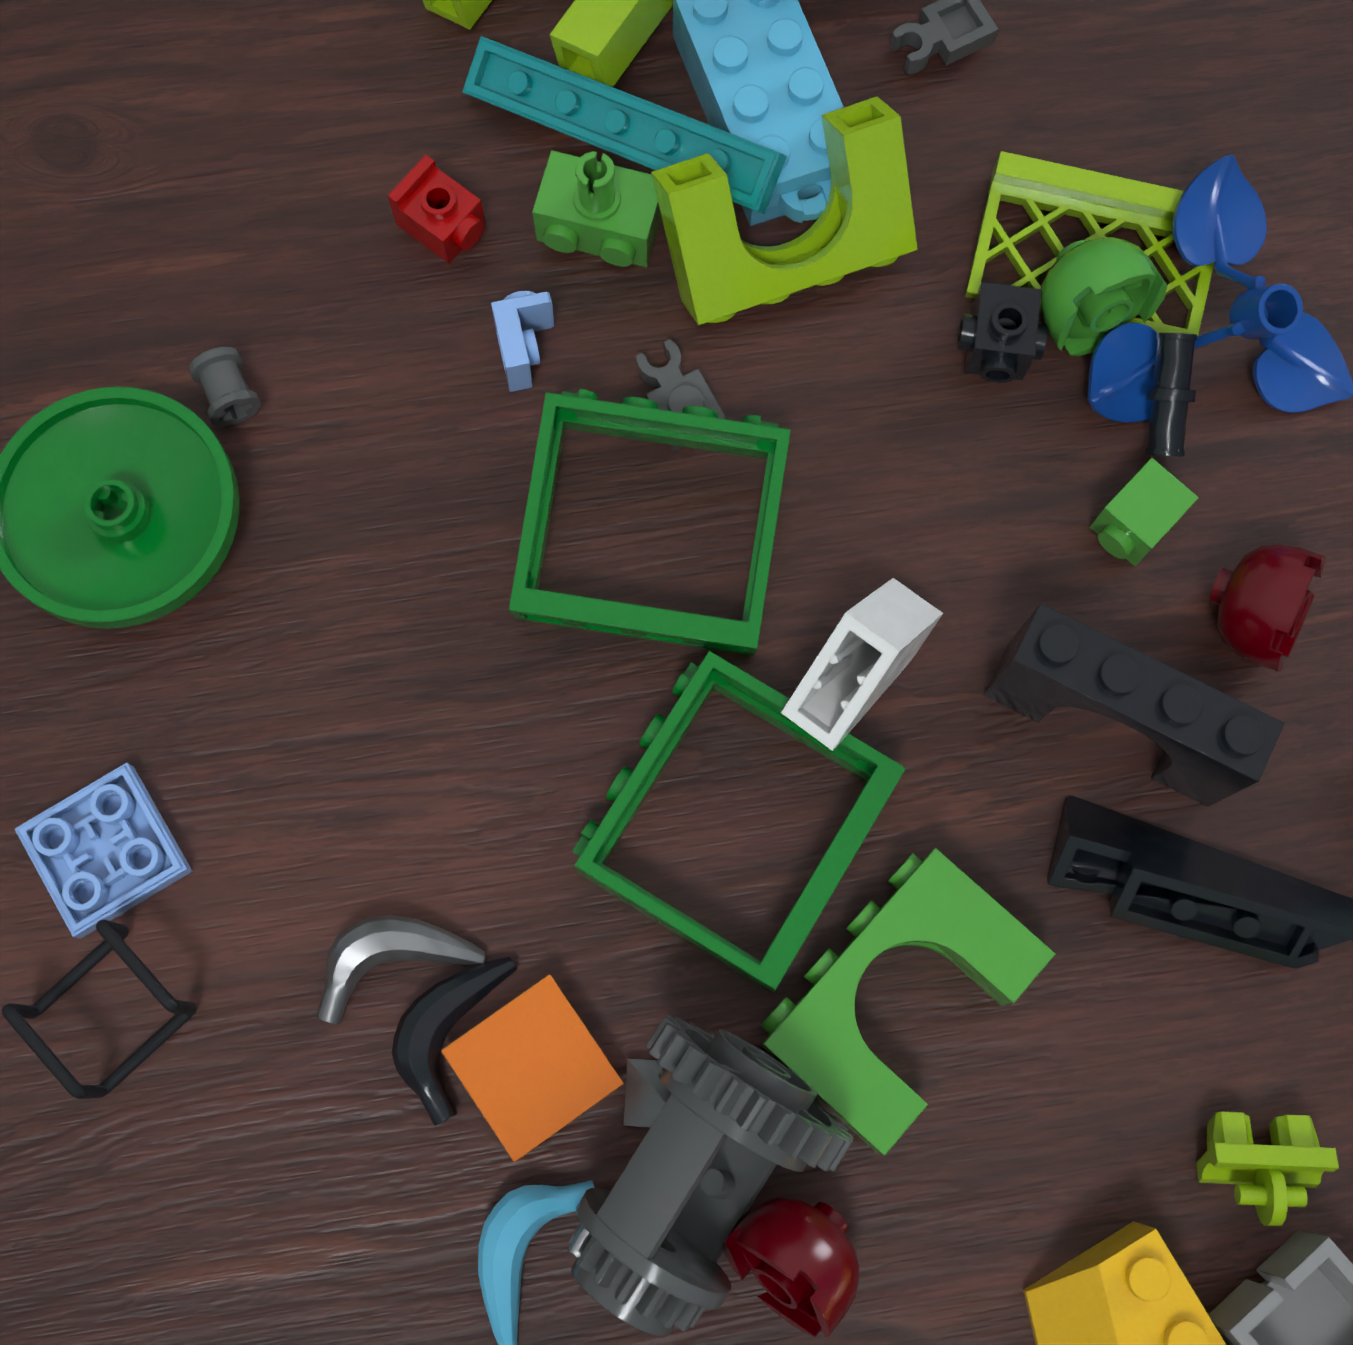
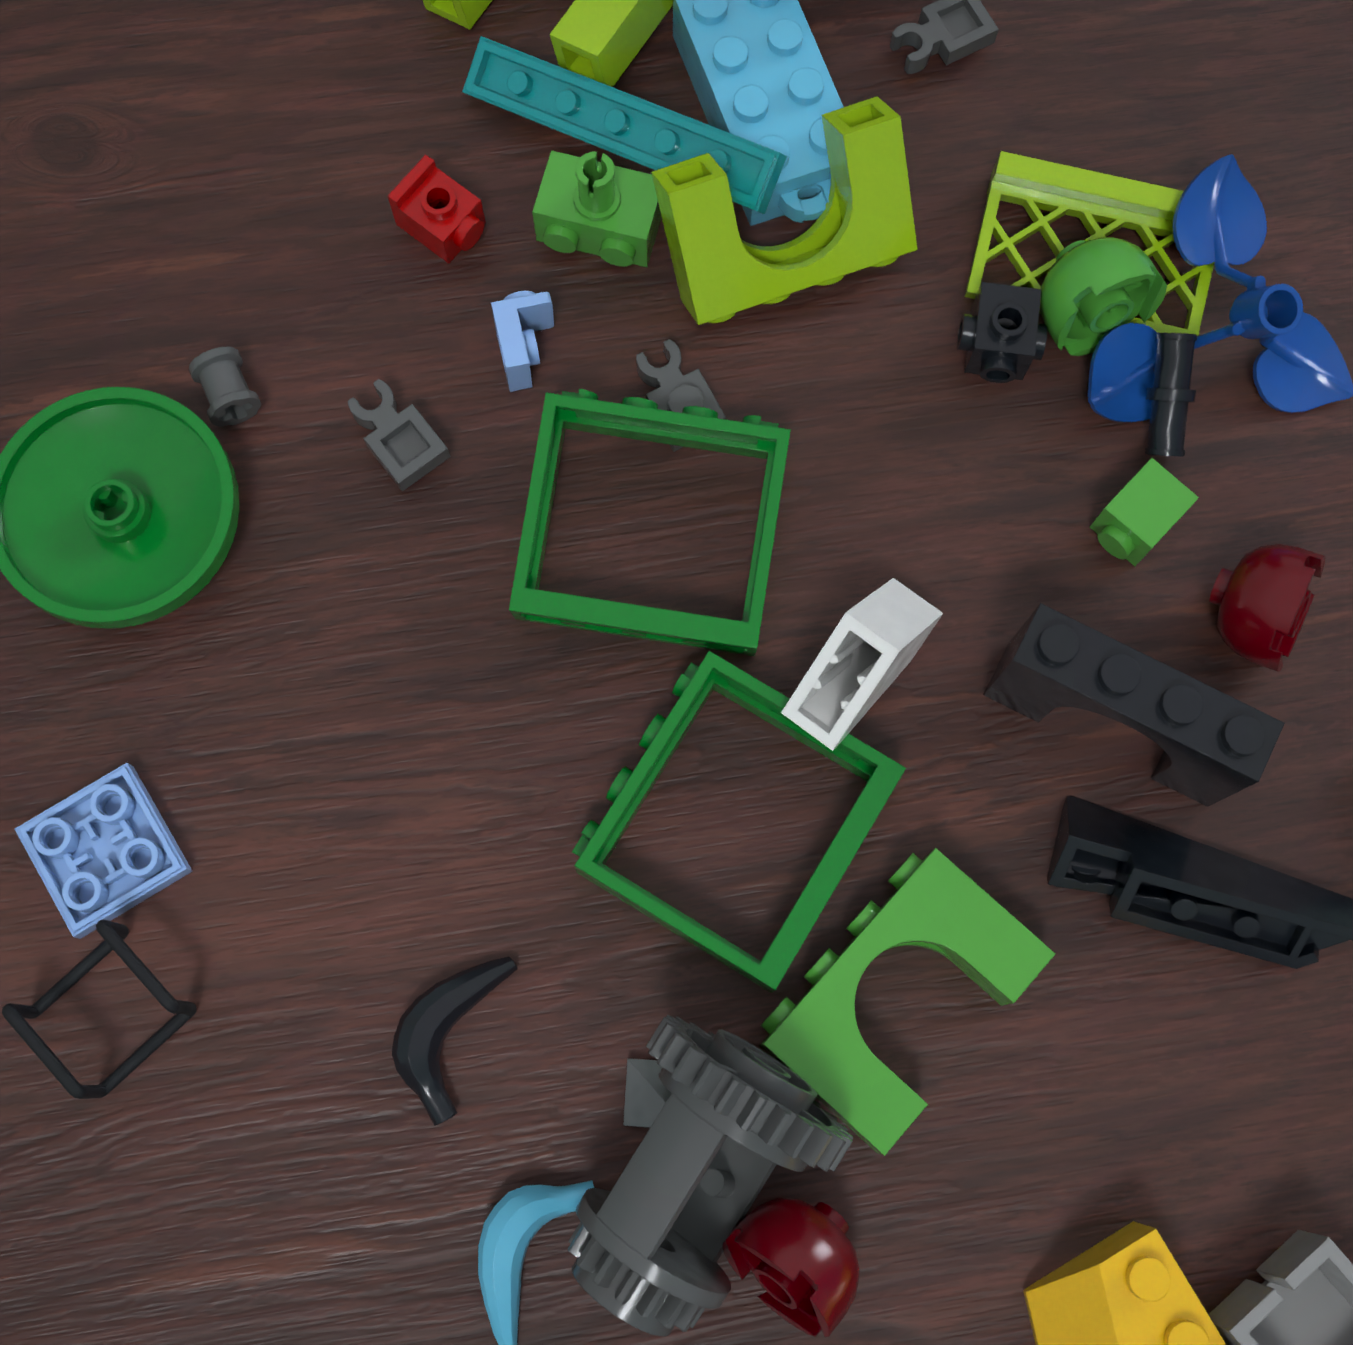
flat silver piece [316,915,485,1024] -> none
orange tile [441,974,624,1162] -> none
lime hips [1196,1112,1339,1226] -> none
none -> dark grey plate [348,379,451,492]

